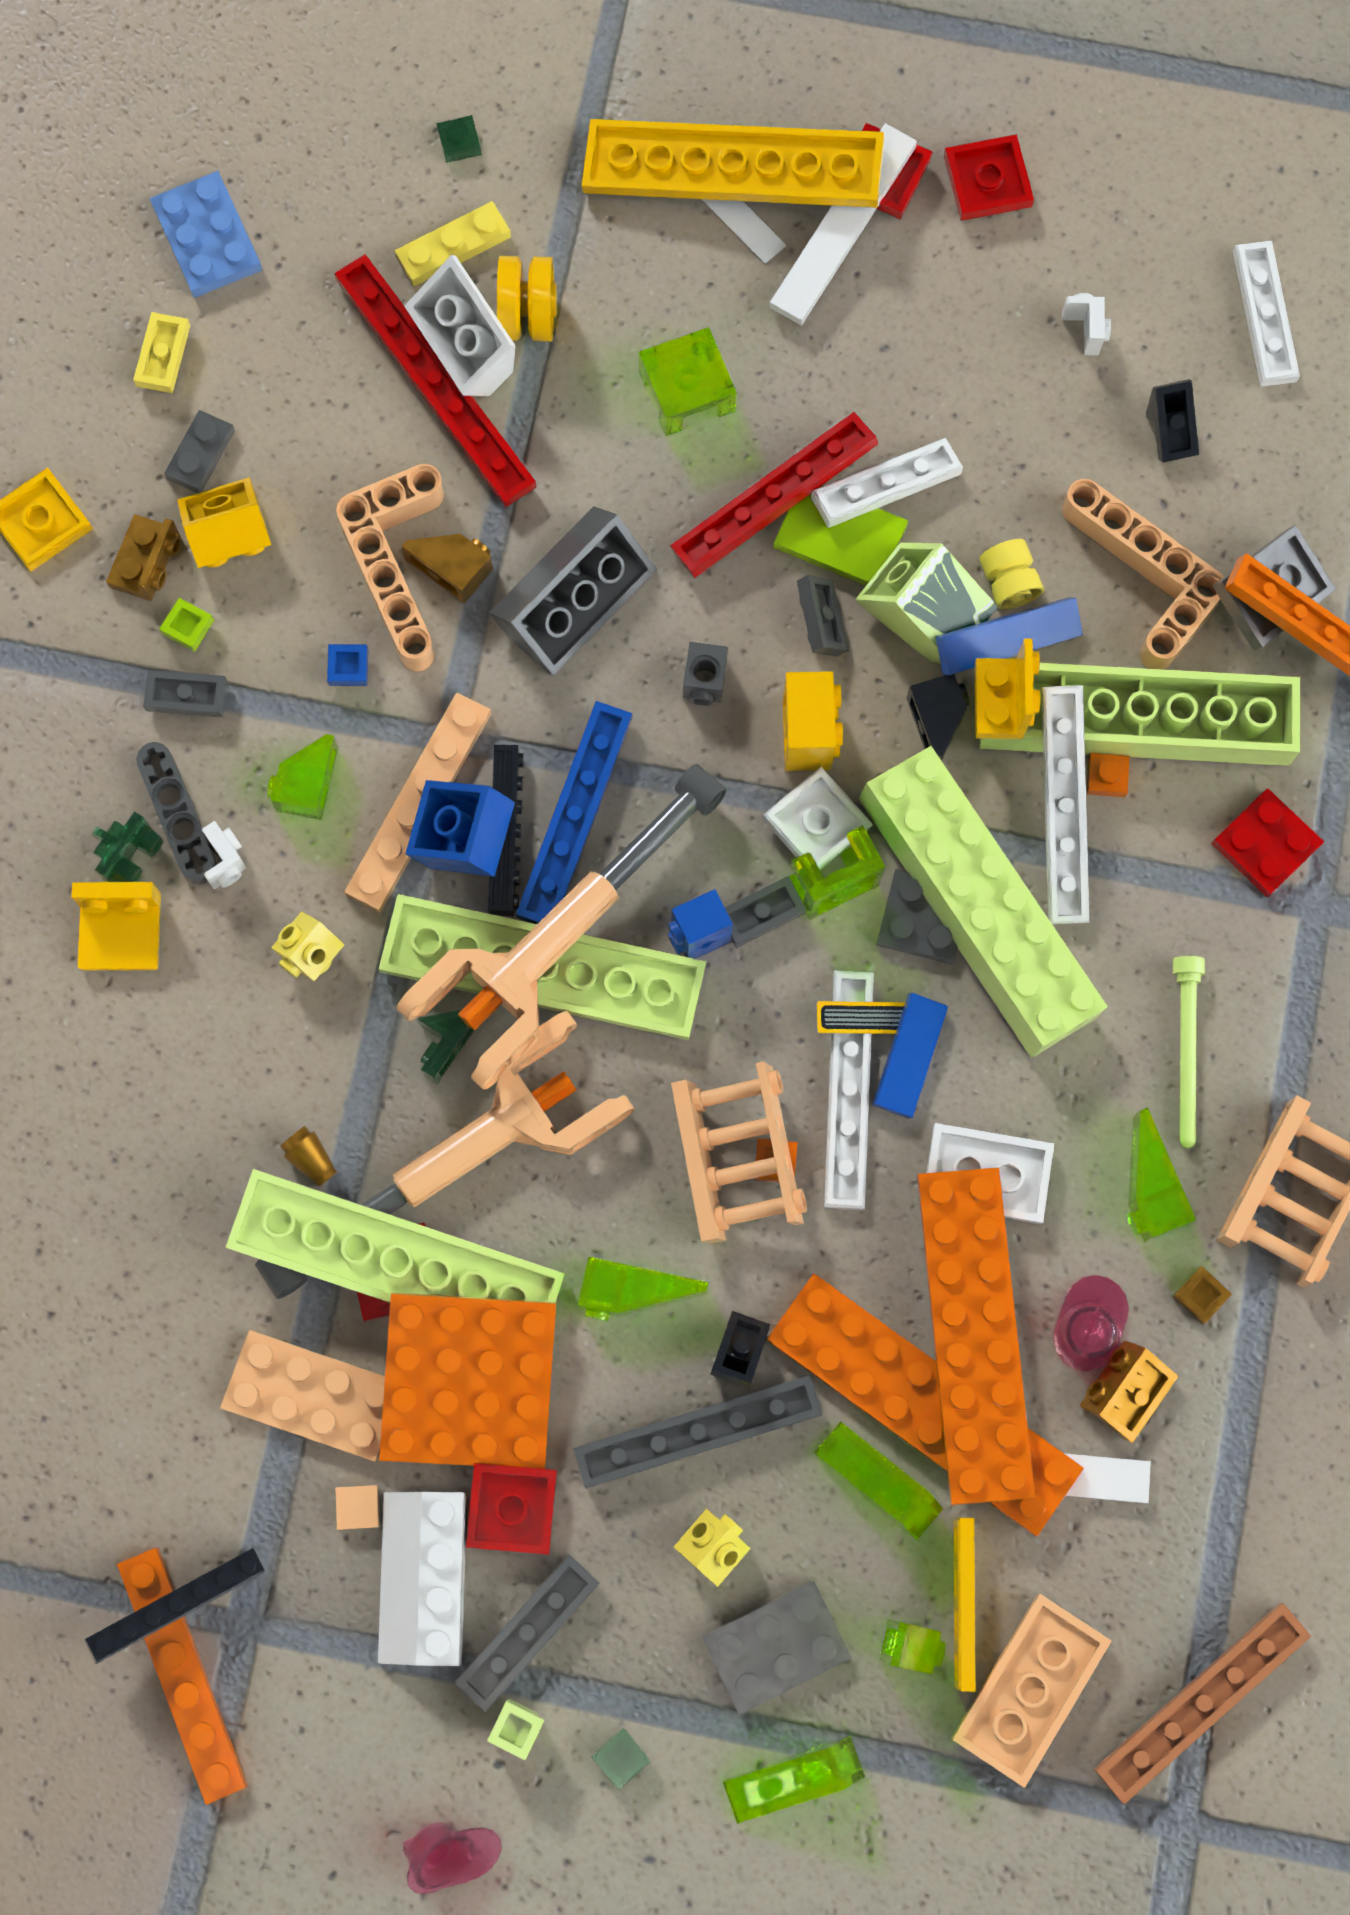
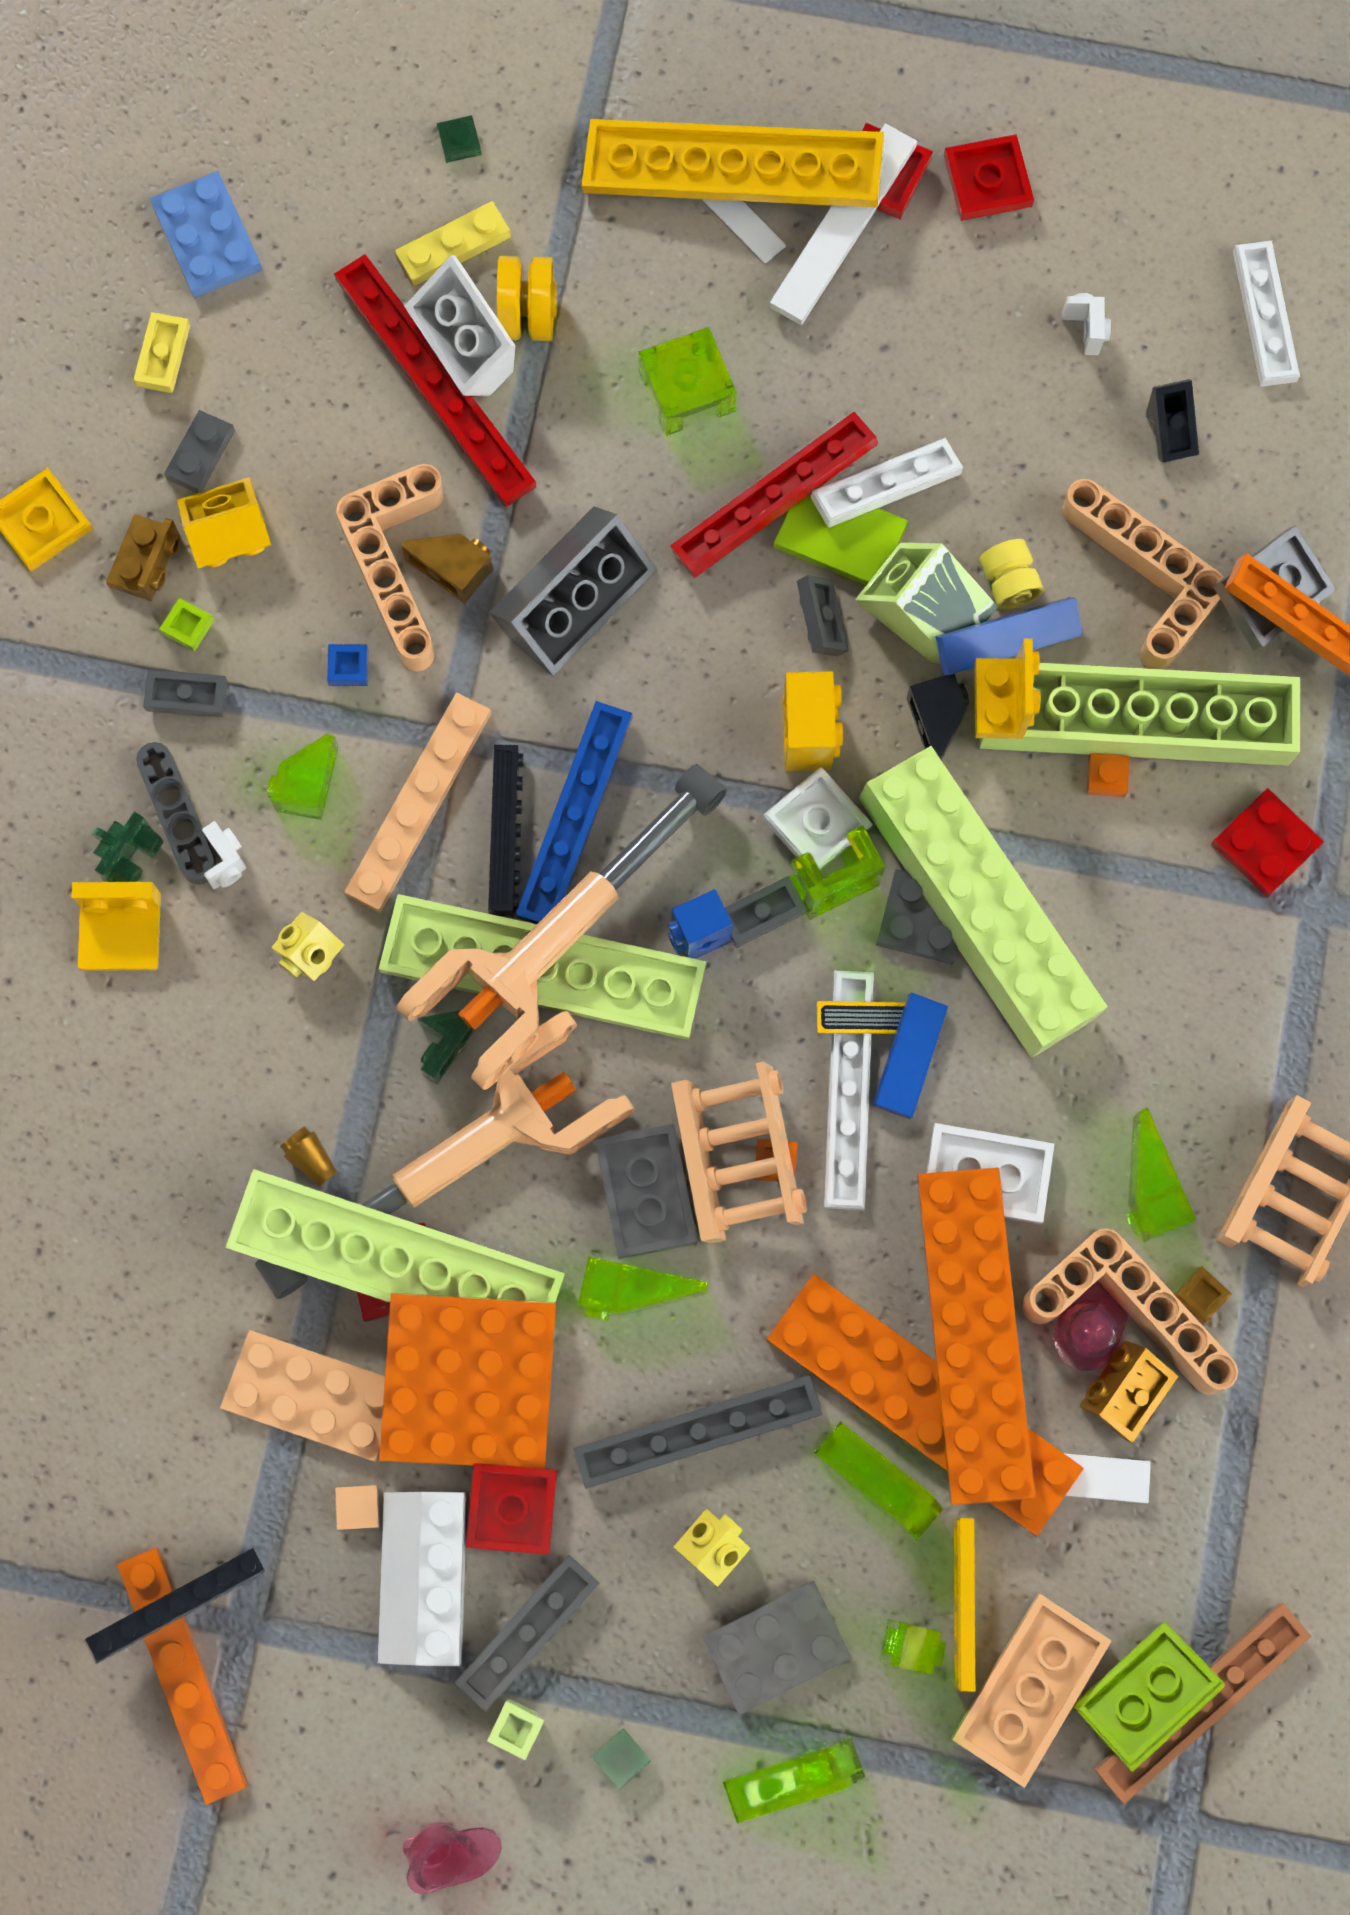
blue brick [405,780,515,877] -> none
dark grey brick [683,642,728,706] -> none
black slope [710,1311,771,1388] -> none
white tile [1041,685,1090,924] -> none
yellowish green piece [1173,956,1205,1148] -> none
none -> flat silver plate [595,1124,698,1260]
none -> light nougat beam [1021,1228,1238,1395]
none -> lime tile [1073,1621,1225,1772]

